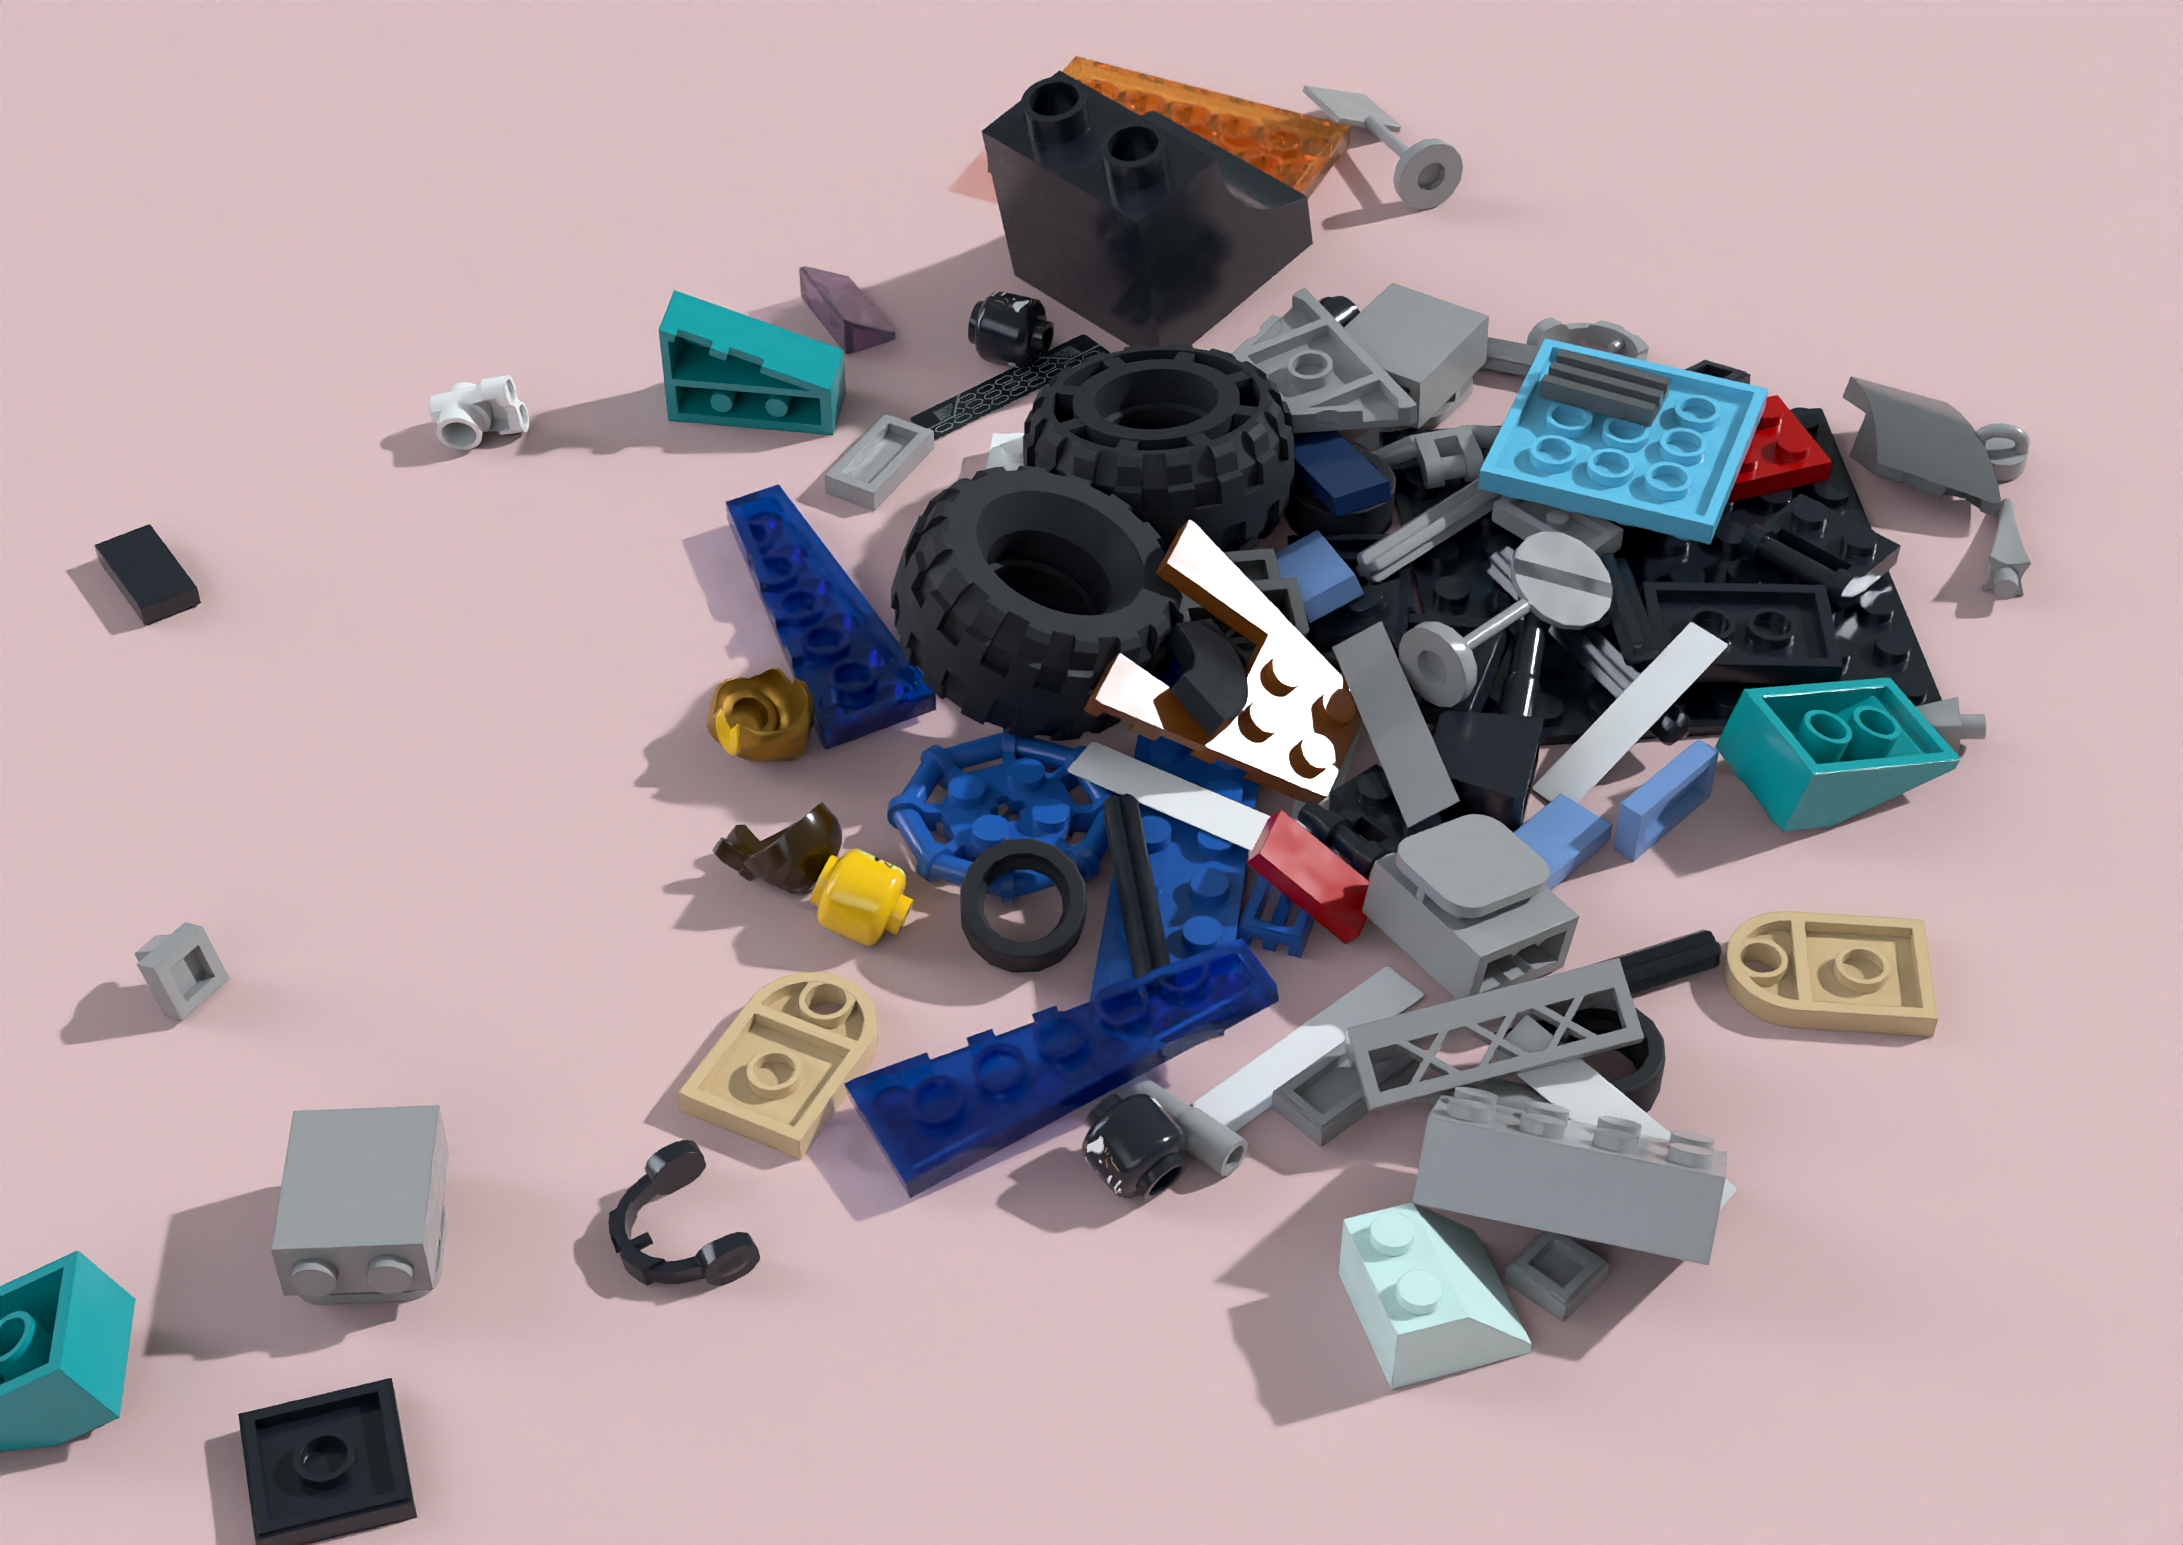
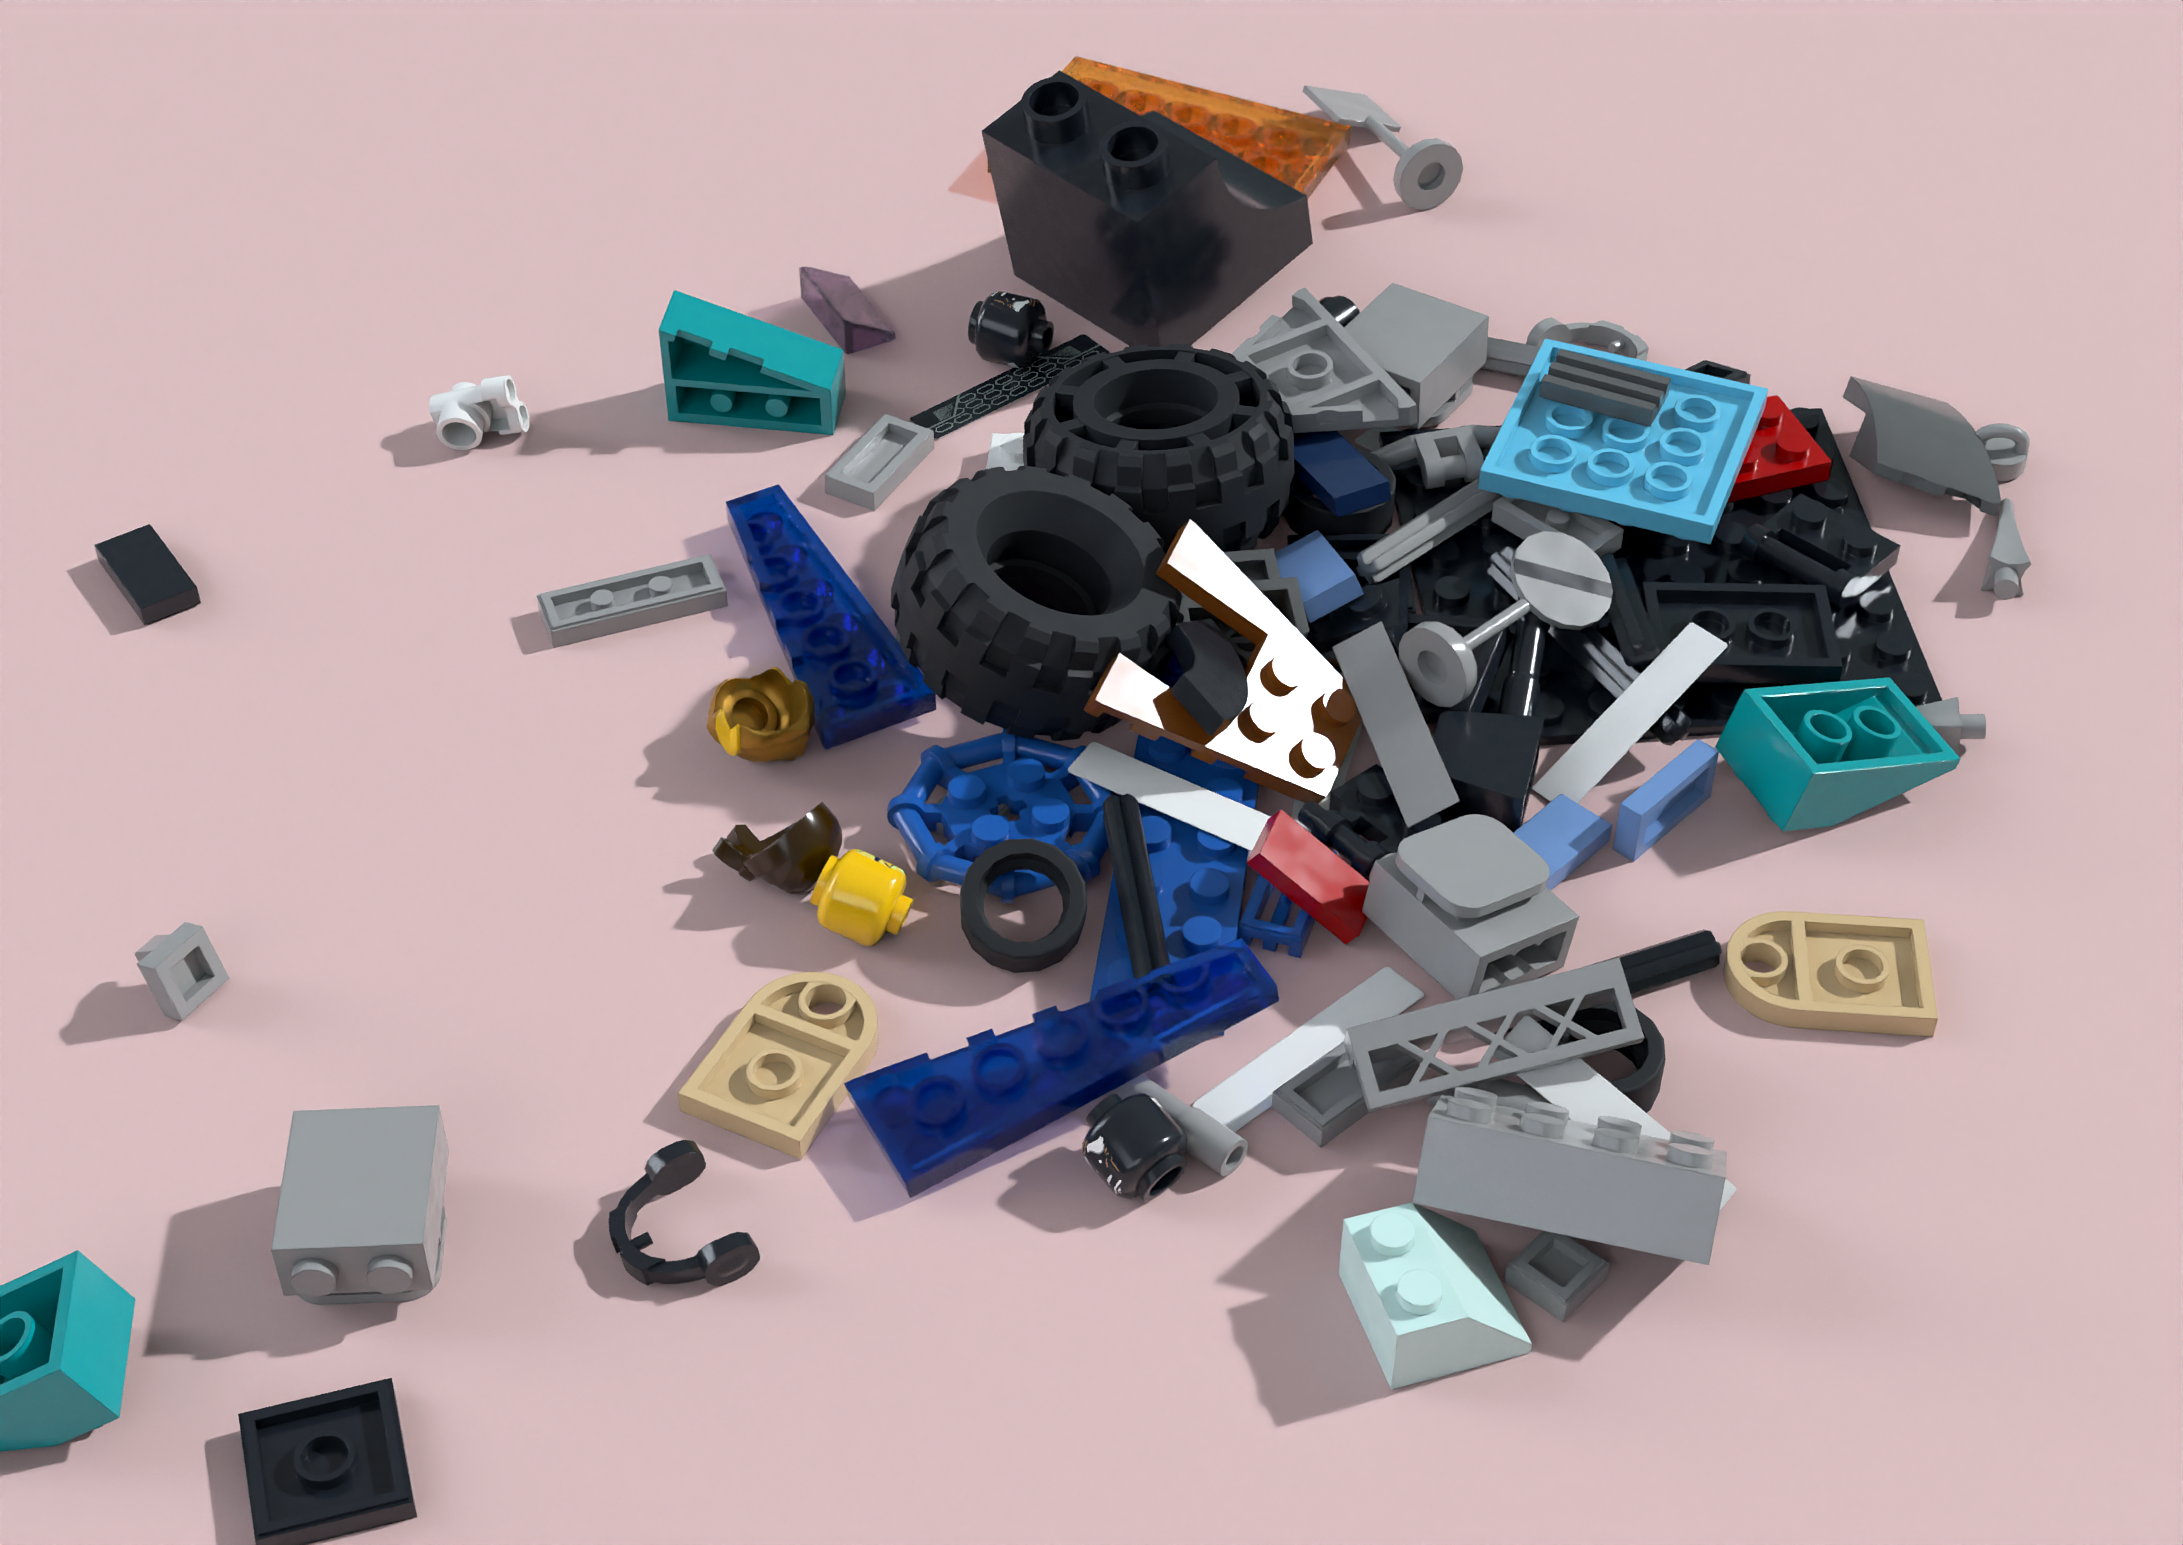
none -> light grey tile [537,554,728,648]

